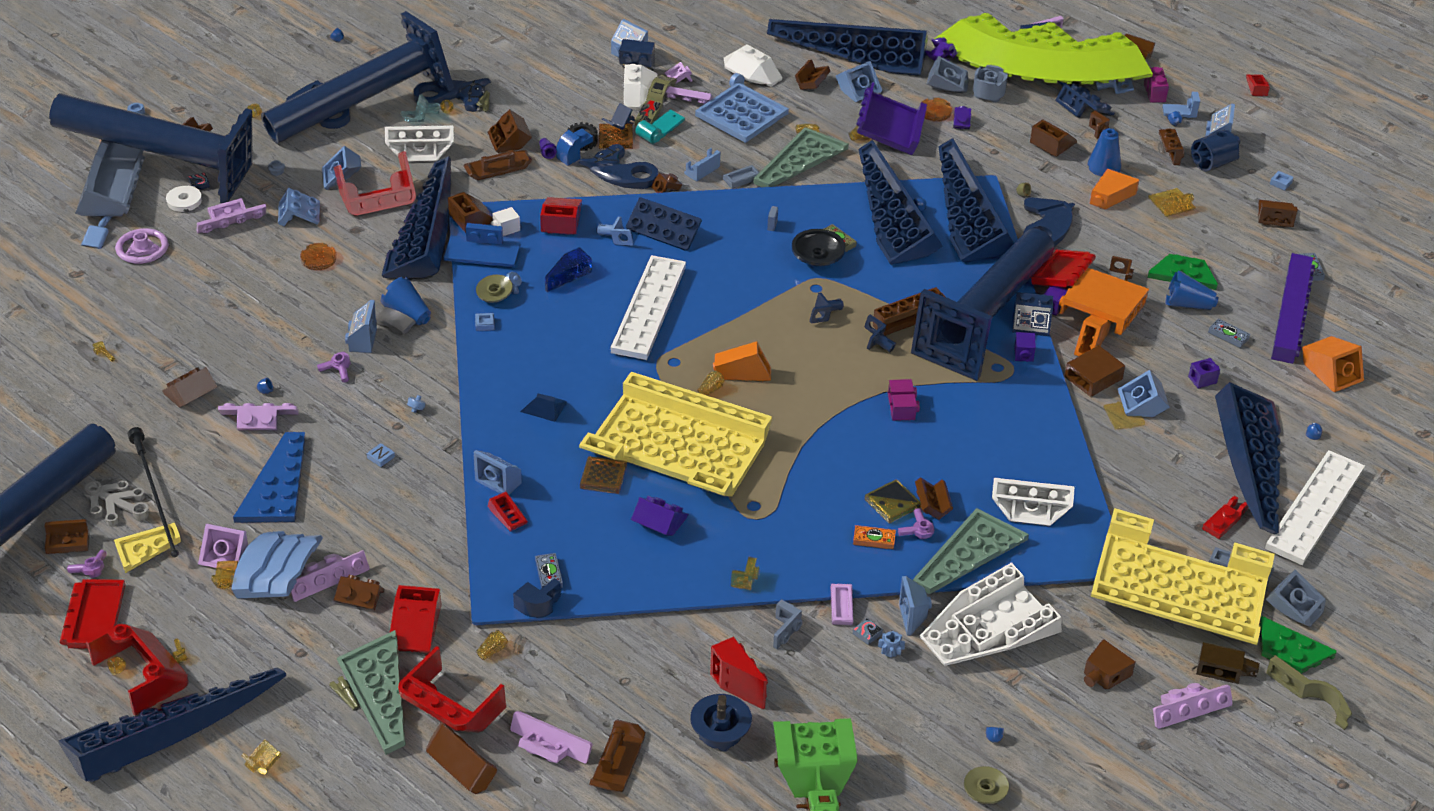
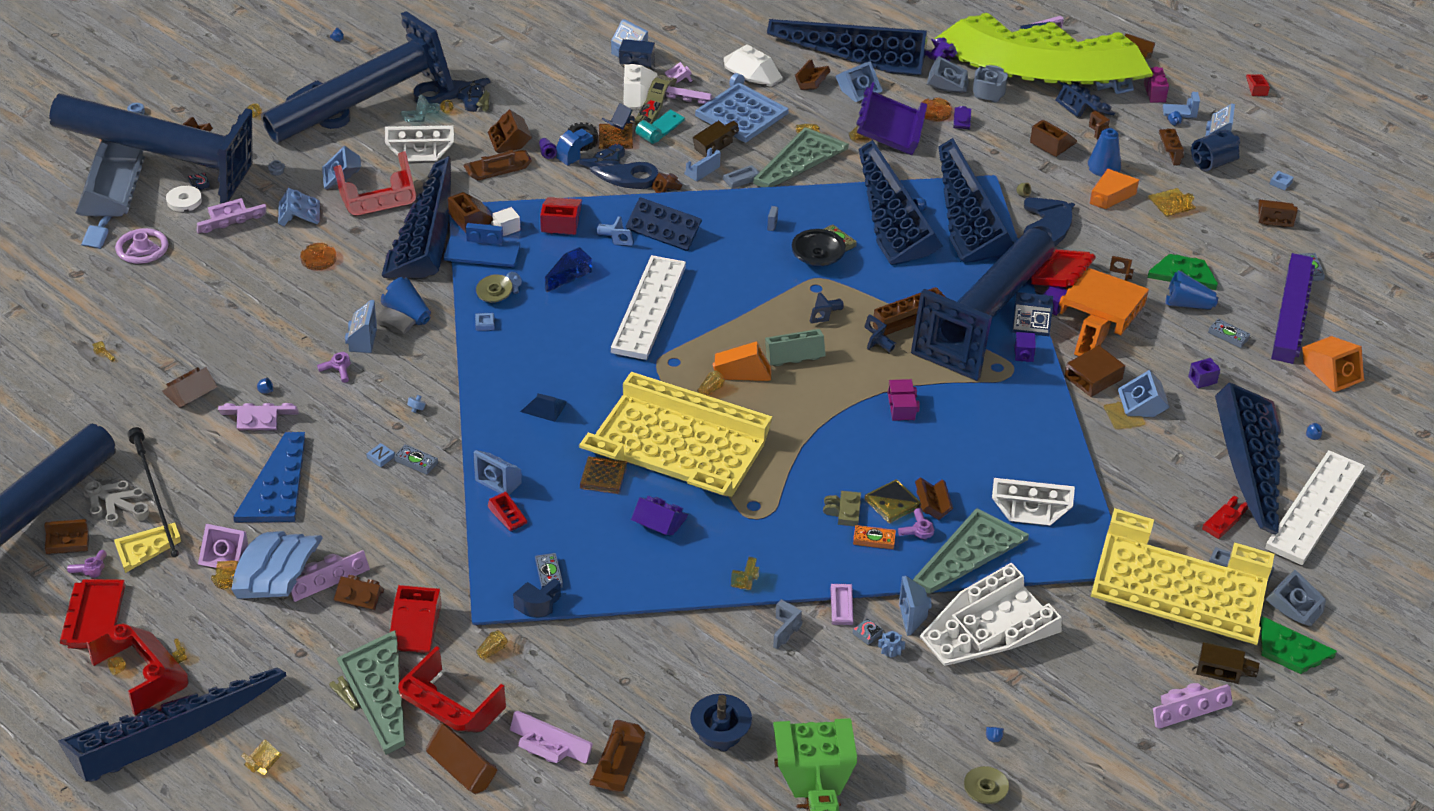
red slope [710,636,768,709] -> none
reddish brown torso [1084,639,1136,690] -> none
olive piece [1266,655,1352,730] -> none
none -> sand blue tile [394,444,438,475]
none -> dark brown hinge [693,120,739,157]
none -> sand green brick [765,329,826,366]
none -> olive hinge [823,491,861,526]

